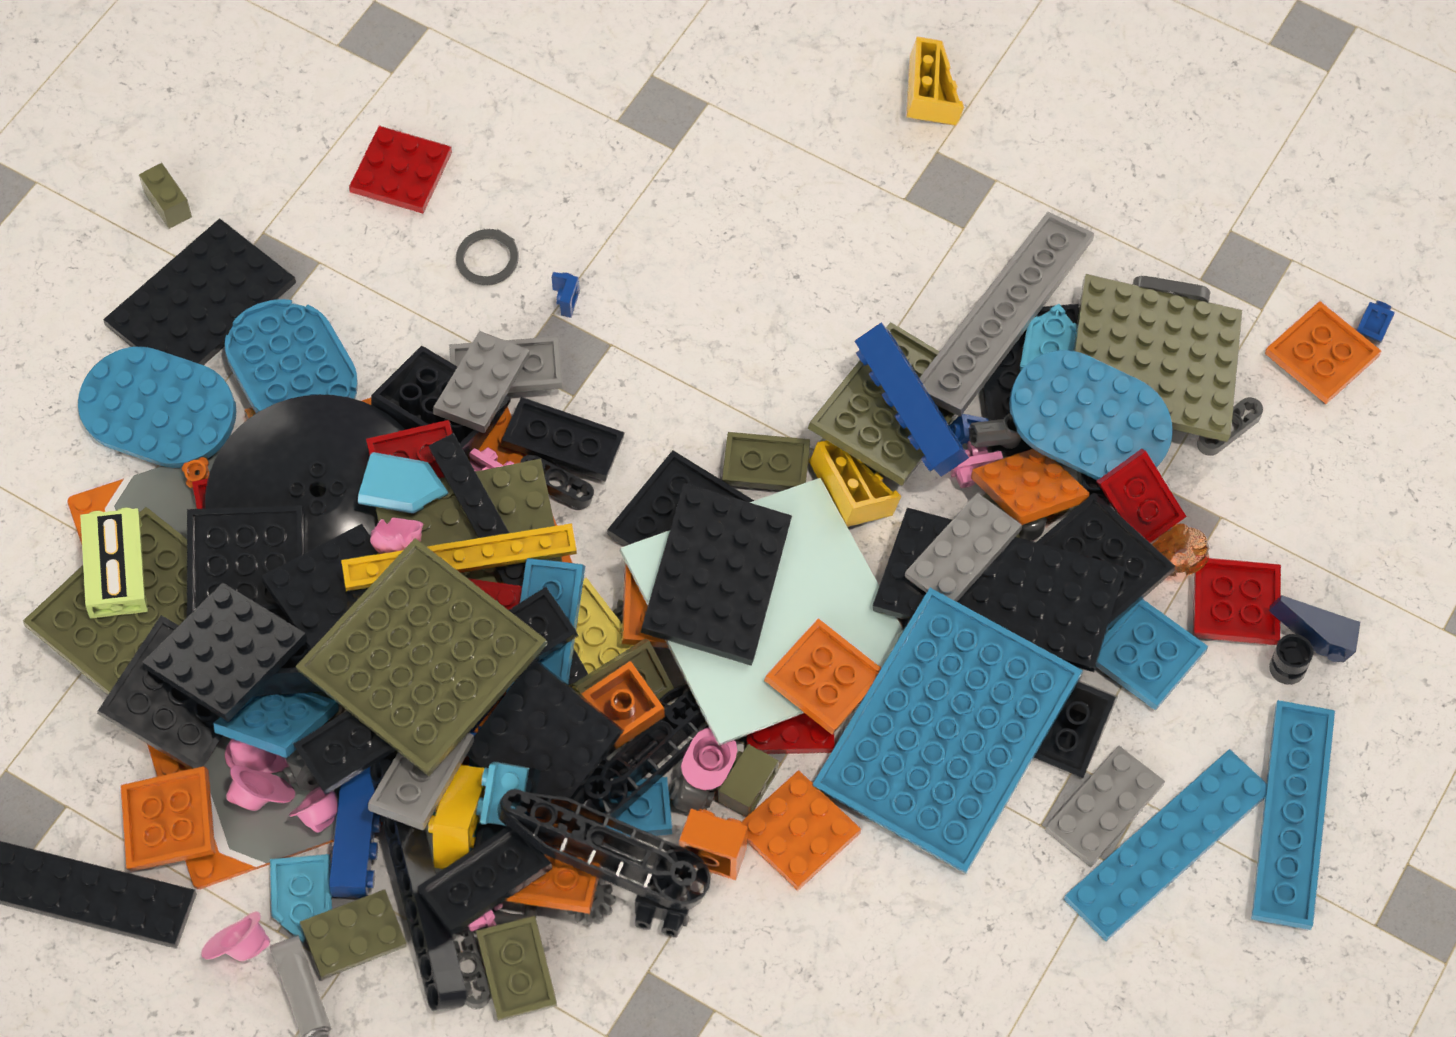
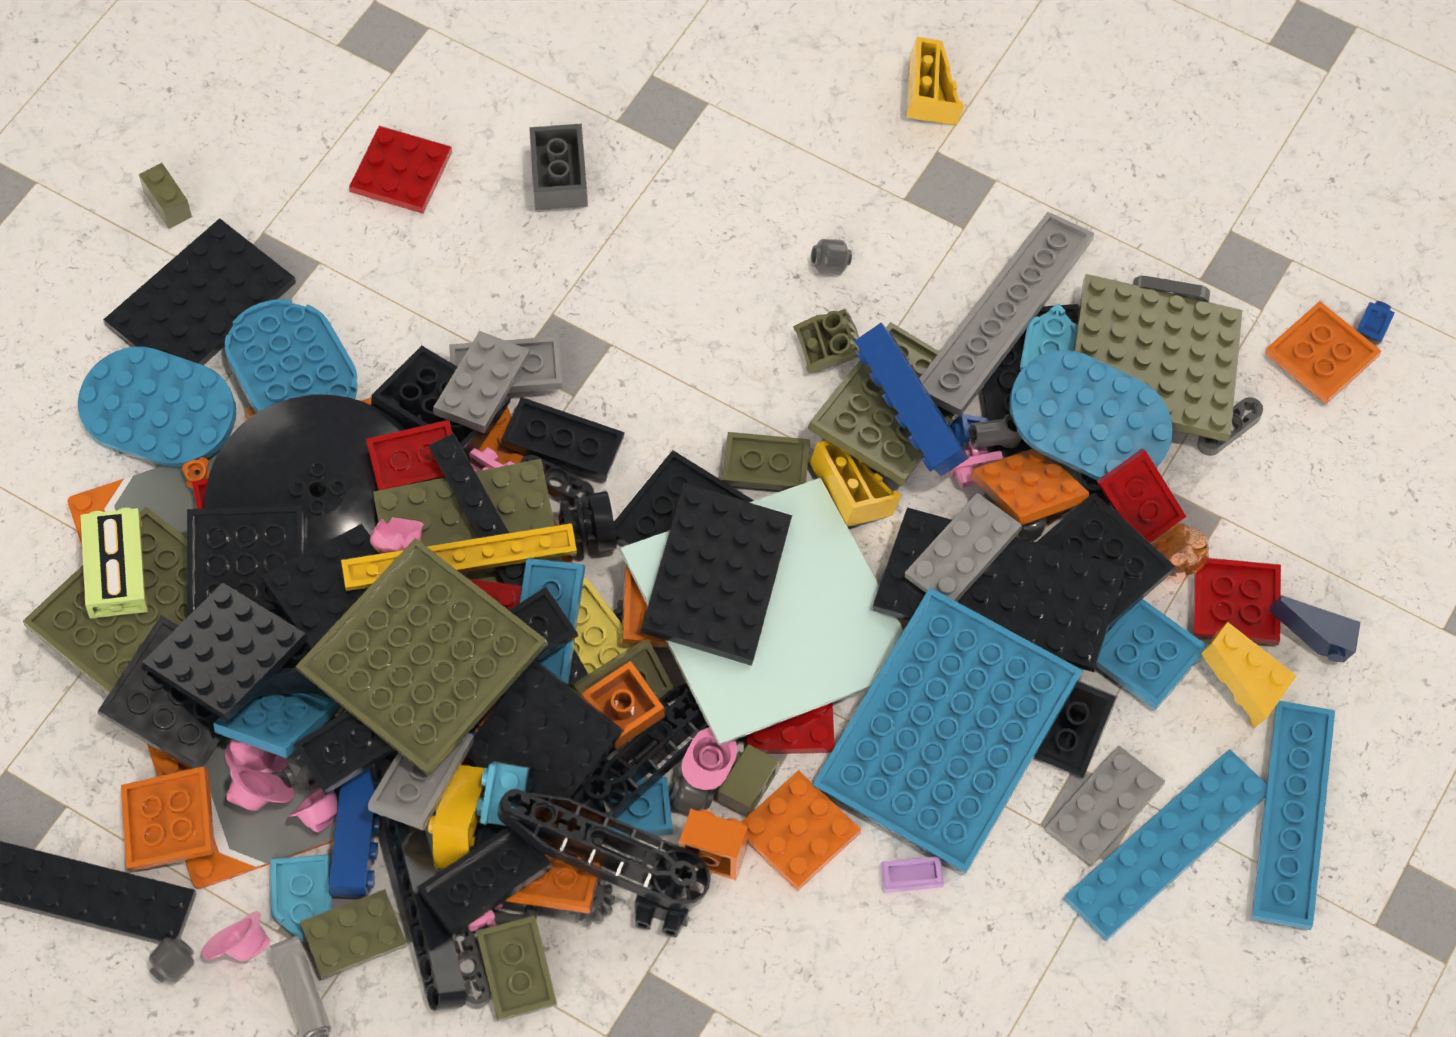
medium azure tile [358,452,449,514] -> none
dark grey piece [456,229,519,285] -> none
blue bracket [551,272,580,318] -> none
orange plate [764,618,881,735] -> none
black wheel [1269,634,1314,685] -> none
none -> dark grey head [149,937,195,983]
none -> dark grey brick [529,124,588,210]
none -> black wheel [558,491,617,557]
none -> olive slope [793,309,859,374]
none -> dark grey head [811,239,852,274]
none -> lavender tile [880,856,944,893]
none -> yellow wedge [1201,622,1297,728]

